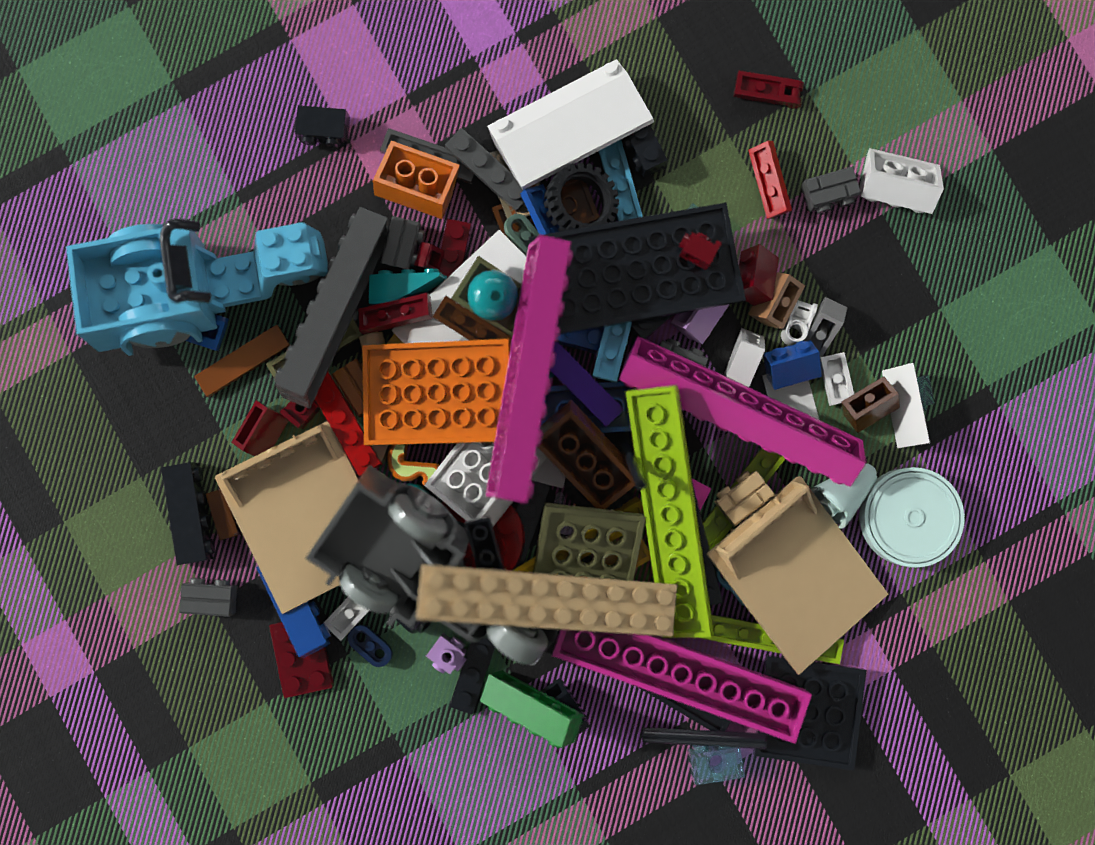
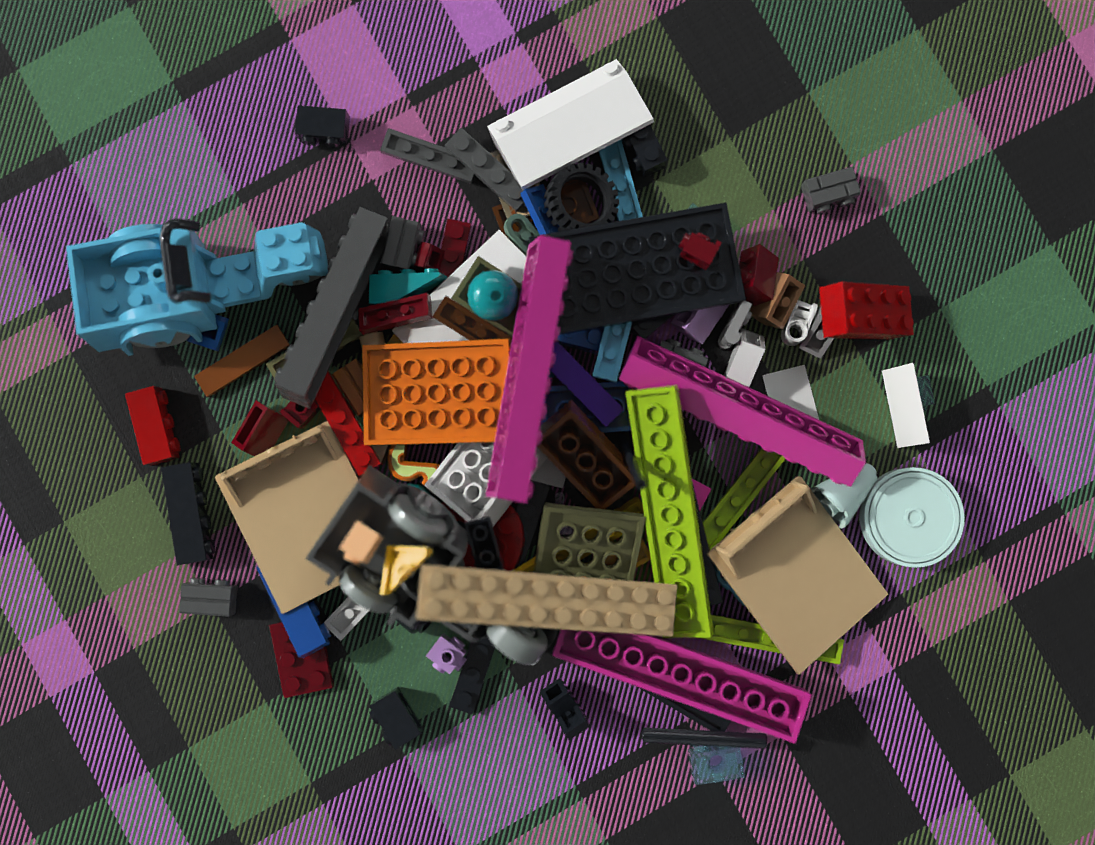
reddish brown panel [206,488,242,541] -> none
dark blue plate [348,625,393,667] -> none
orange slope [373,140,460,219] -> none
brick [480,670,583,748] -> none
tan brick [714,471,775,526] -> none
dark red plate [734,70,804,108] -> none
plate [748,141,792,219] -> none
black plate [753,655,867,770] -> none
blue brick [763,340,822,390] -> none
white plate [820,352,854,406] -> none
reddish brown brick [841,376,900,433] -> none
white slope [860,148,944,214] -> none
none -> red brick [125,386,180,466]
none -> light nougat brick [340,521,385,565]
none -> black brick [369,687,424,750]
none -> yellow tile [380,545,433,595]
none -> light grey plate [717,301,752,350]
none -> red brick [819,282,914,340]

